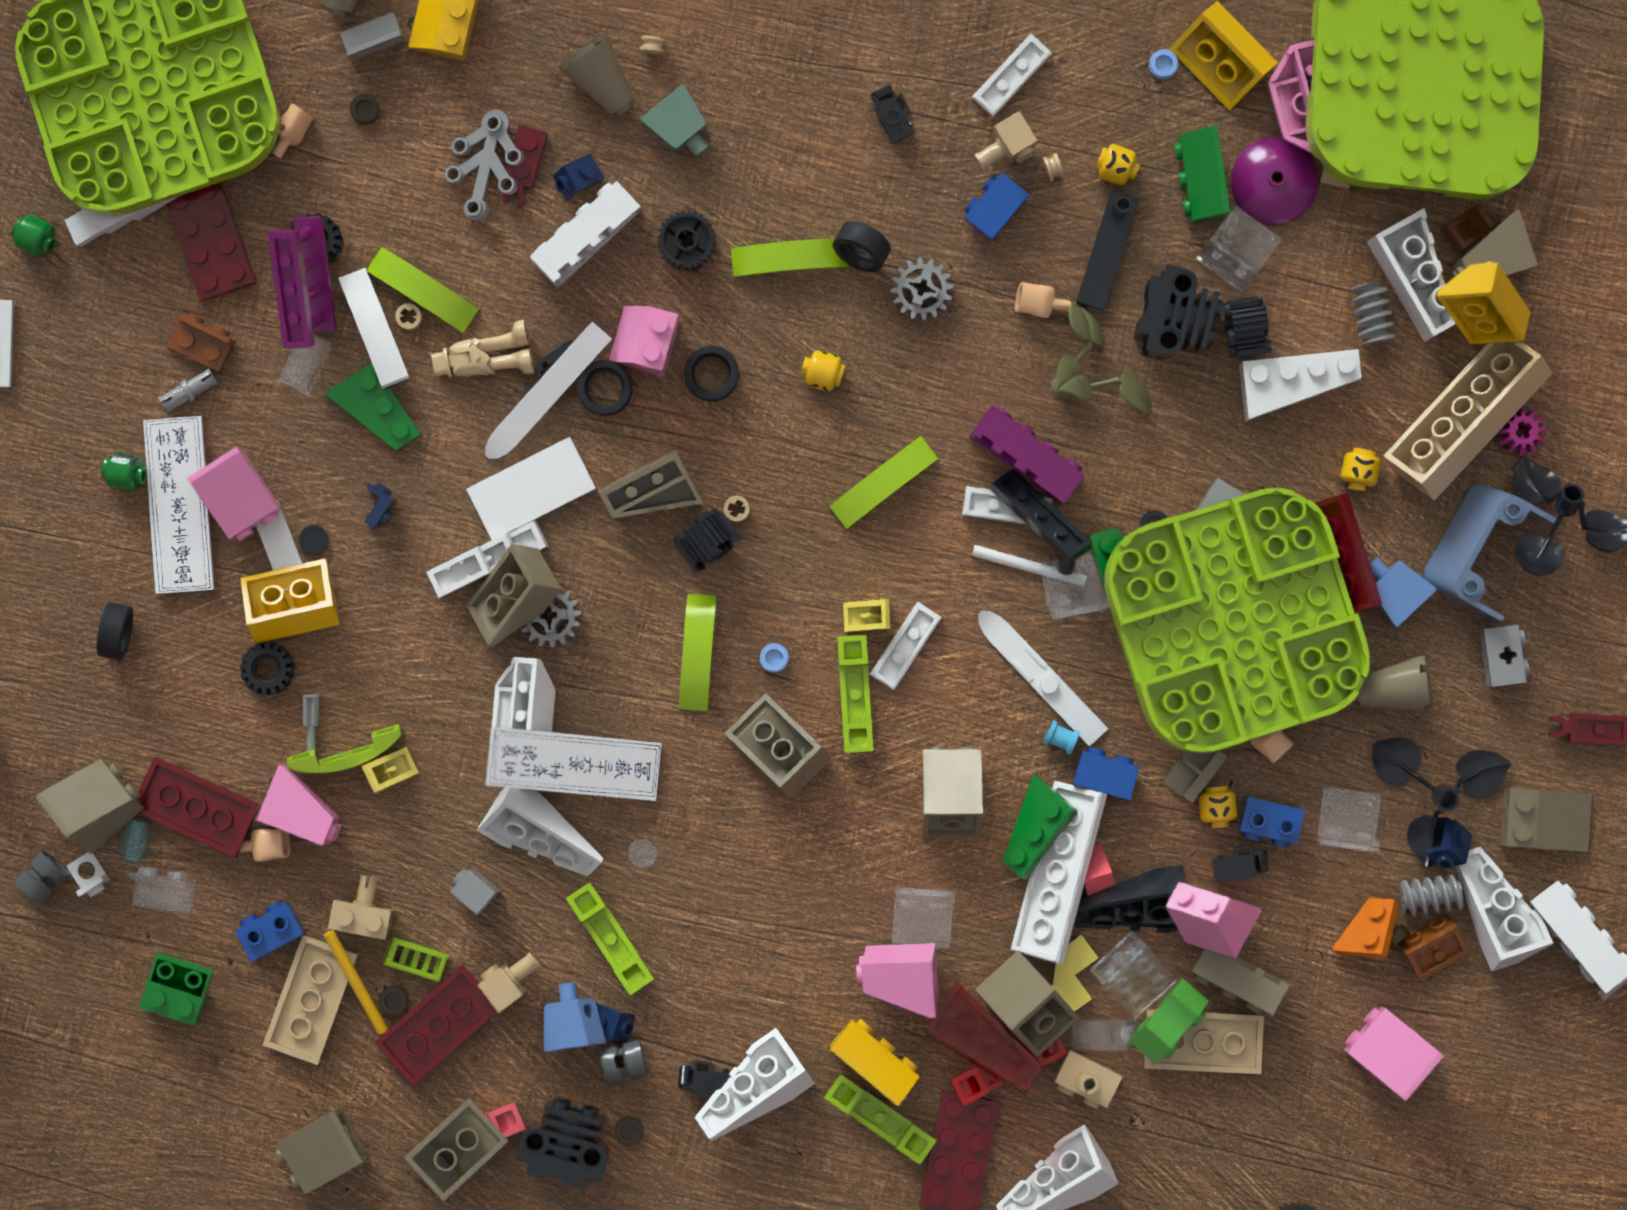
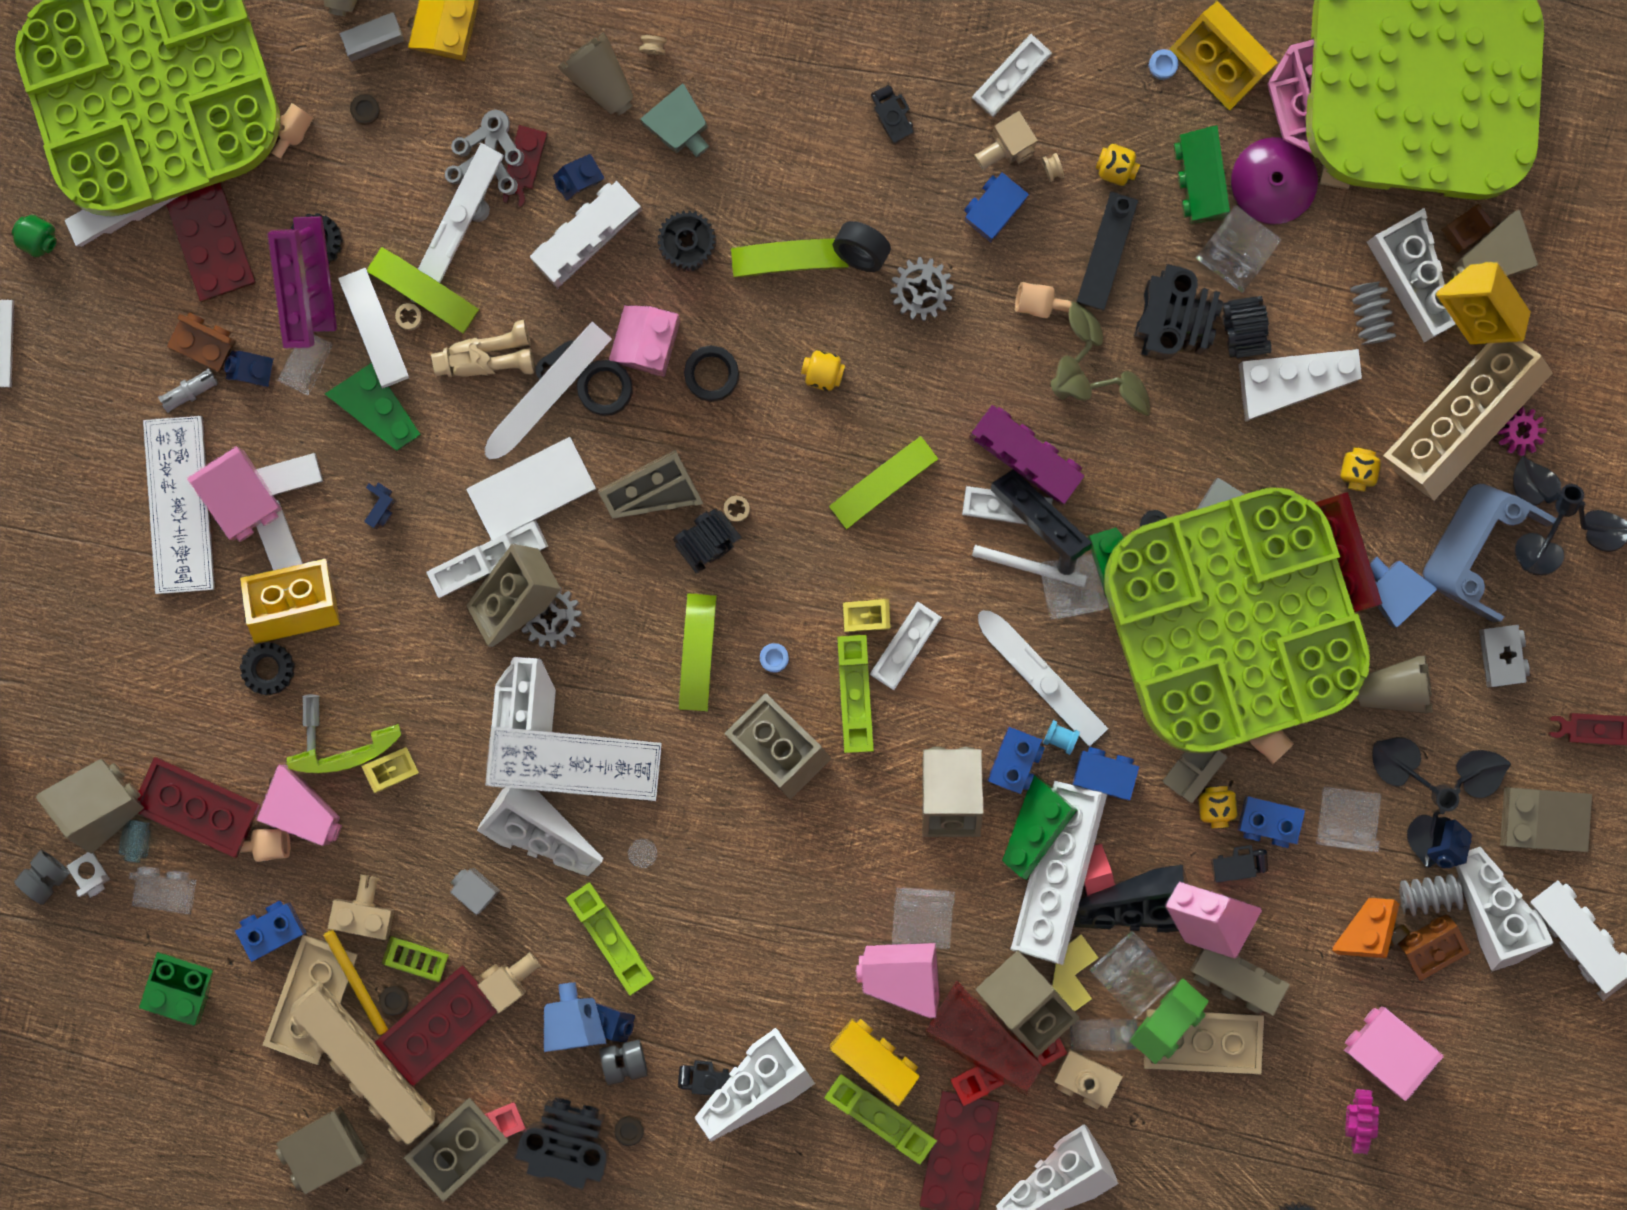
black tyre [96,602,133,661] -> none
green head [101,451,147,492] -> none
black piece [299,525,329,554] -> none
none -> dark blue bracket [225,351,274,387]
none -> white tile [256,453,323,496]
none -> tan brick [290,981,435,1145]
none -> white piece [410,143,504,303]
none -> blue brick [987,727,1045,794]
none -> dark pink gear [1345,1089,1379,1154]

